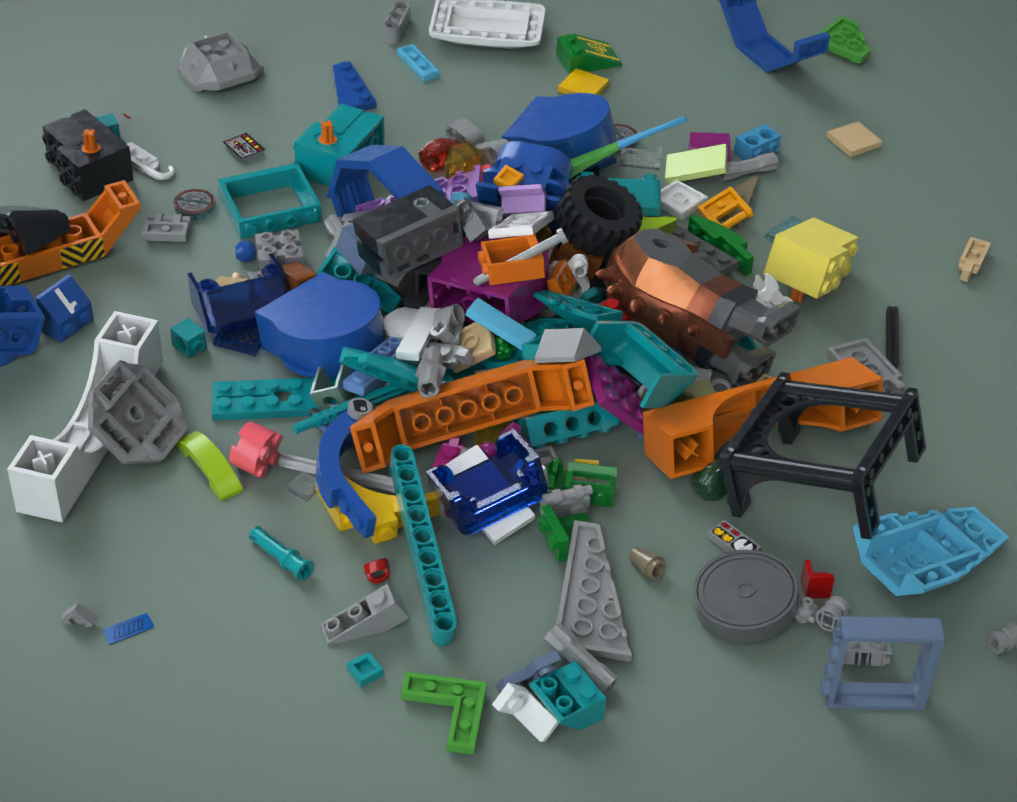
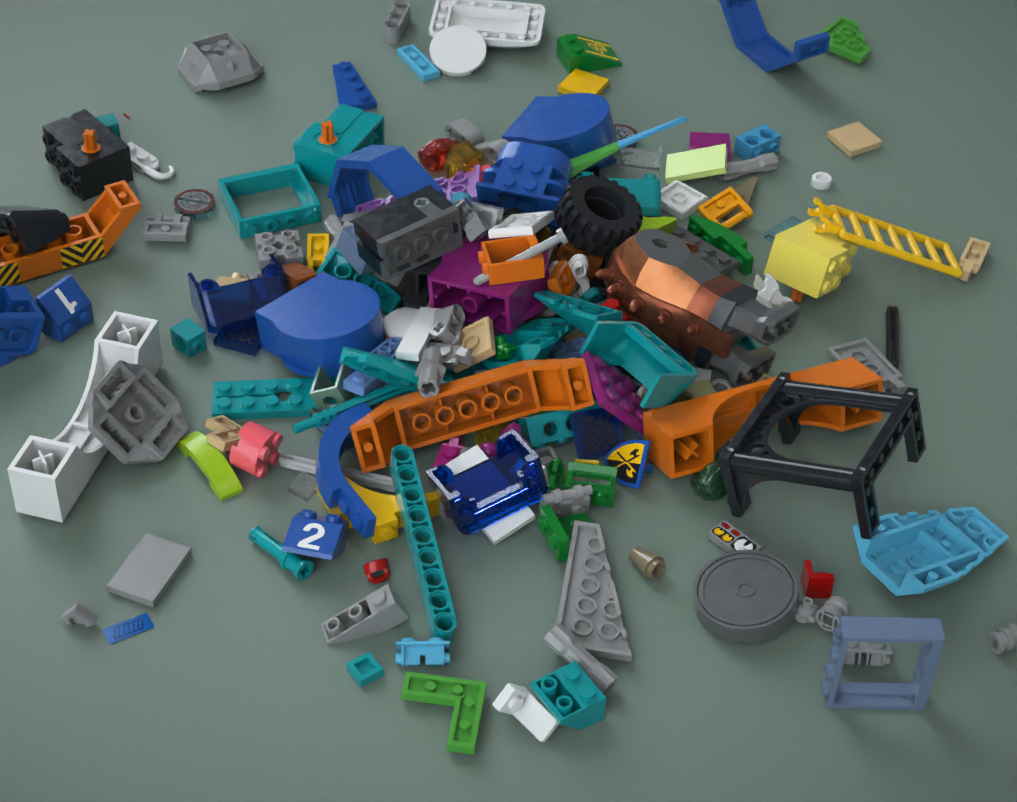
piece [223,133,265,162] -> none
blue tile [235,241,256,262] -> none
light grey tile [347,398,373,420] -> none
medium azure tile [465,298,537,350] -> none
light orange tile [493,165,524,187] -> none
sand blue plate [495,650,561,694] -> none
lavender panel [499,184,546,217] -> none
light grey slope [534,328,601,363] -> none
none -> light grey tile [107,533,192,607]
none -> tan tile [205,415,242,452]
none -> blue slope [282,509,349,560]
none -> yellow hinge [306,233,329,271]
none -> medium azure hinge [396,637,450,667]
none -> white tile [430,25,486,77]
none -> clear blue tile [569,408,624,460]
none -> shield [602,440,653,489]
none -> yellow bar [807,197,963,278]
none -> white tile [811,172,832,190]

